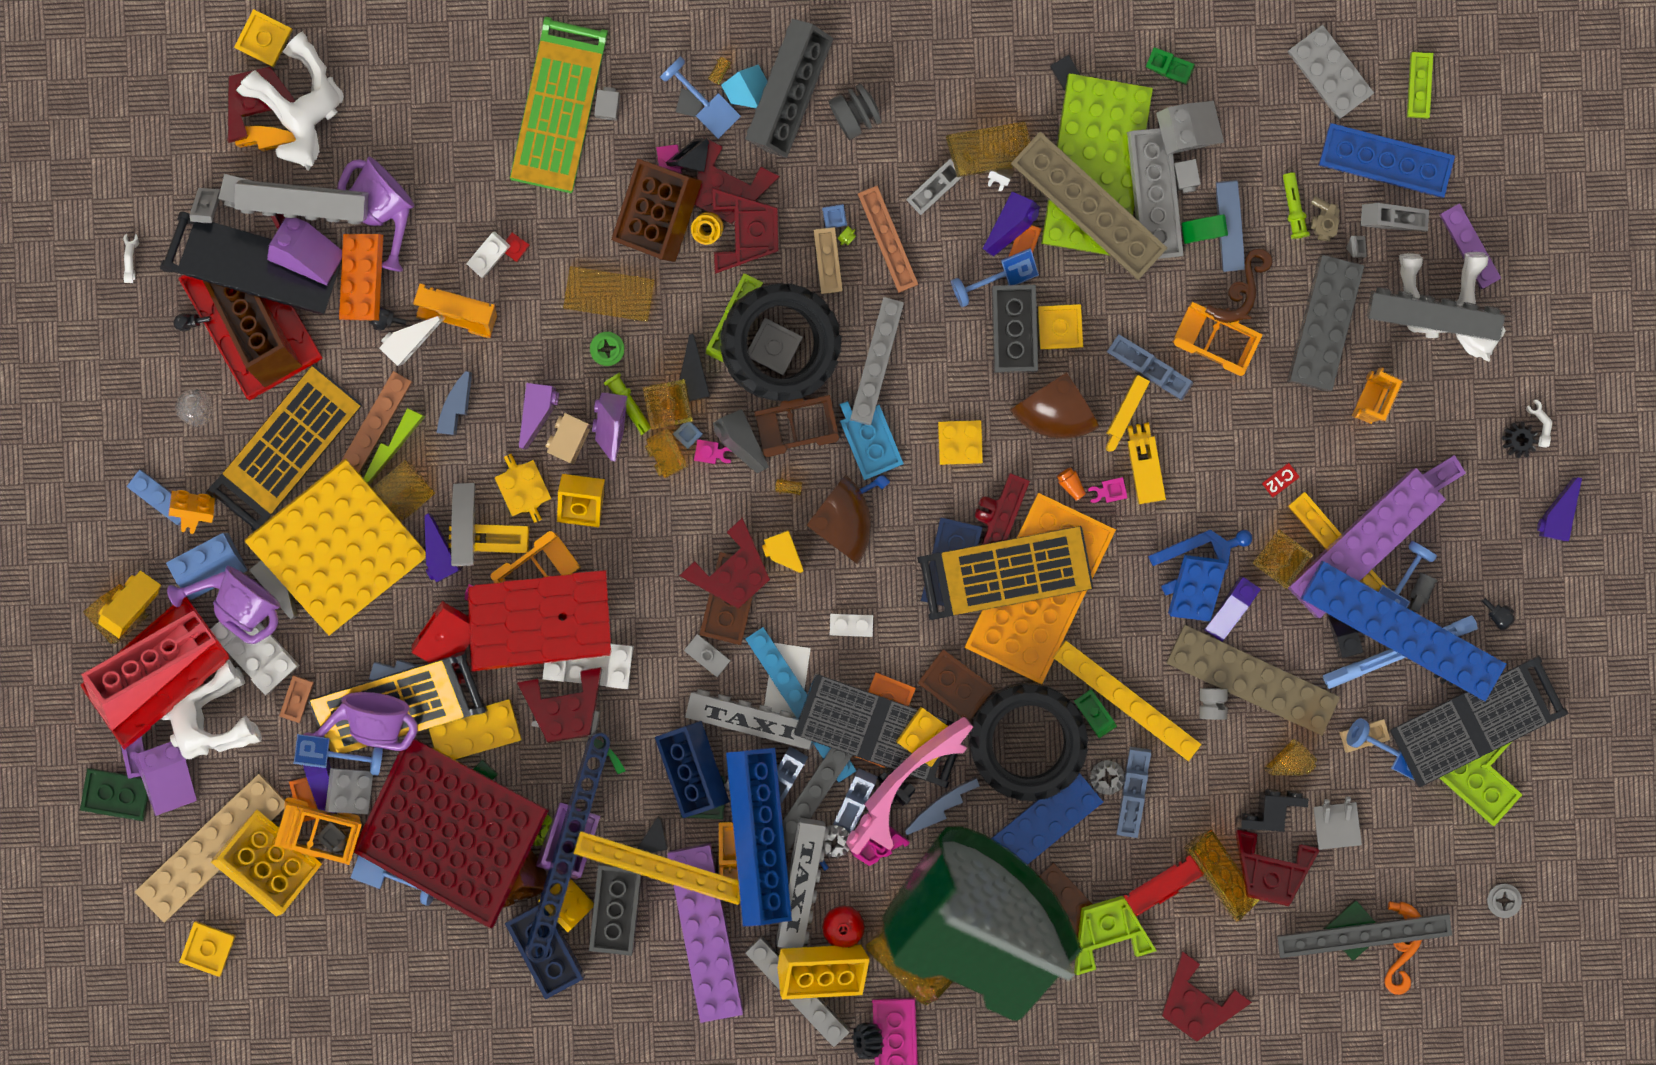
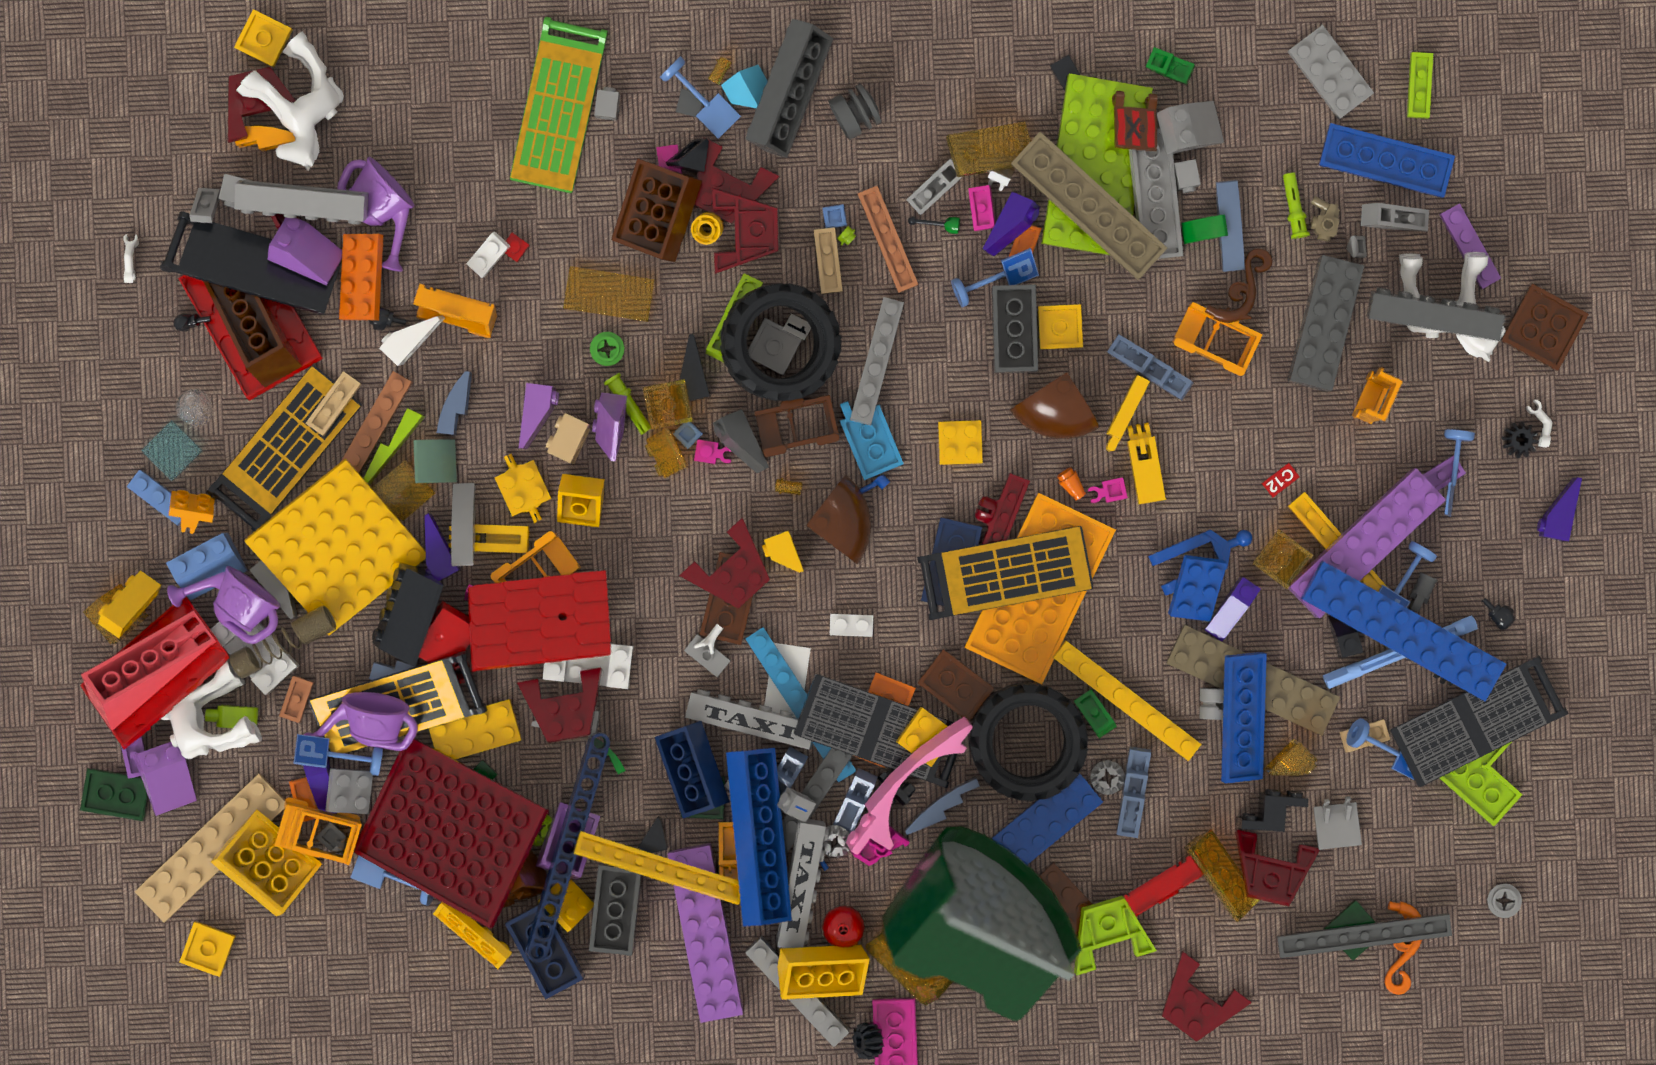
none -> clear light blue tile [141,421,203,481]
none -> lime piece [205,705,259,728]
none -> dark tan piece [229,605,336,679]
none -> tan plate [306,371,362,436]
none -> black slope [372,563,444,667]
none -> sand green slope [413,439,457,483]
none -> yellow plate [433,902,512,969]
none -> white bar [694,624,723,654]
none -> light grey brick [777,787,816,823]
none -> white sticker [783,314,811,340]
none -> hinge [908,217,960,234]
none -> dark pink plate [968,185,996,231]
none -> reddish brown flag [1112,91,1158,151]
none -> blue plate [1221,652,1267,783]
none -> medium blue piece [1444,429,1475,517]
none -> reddish brown plate [1500,283,1589,371]

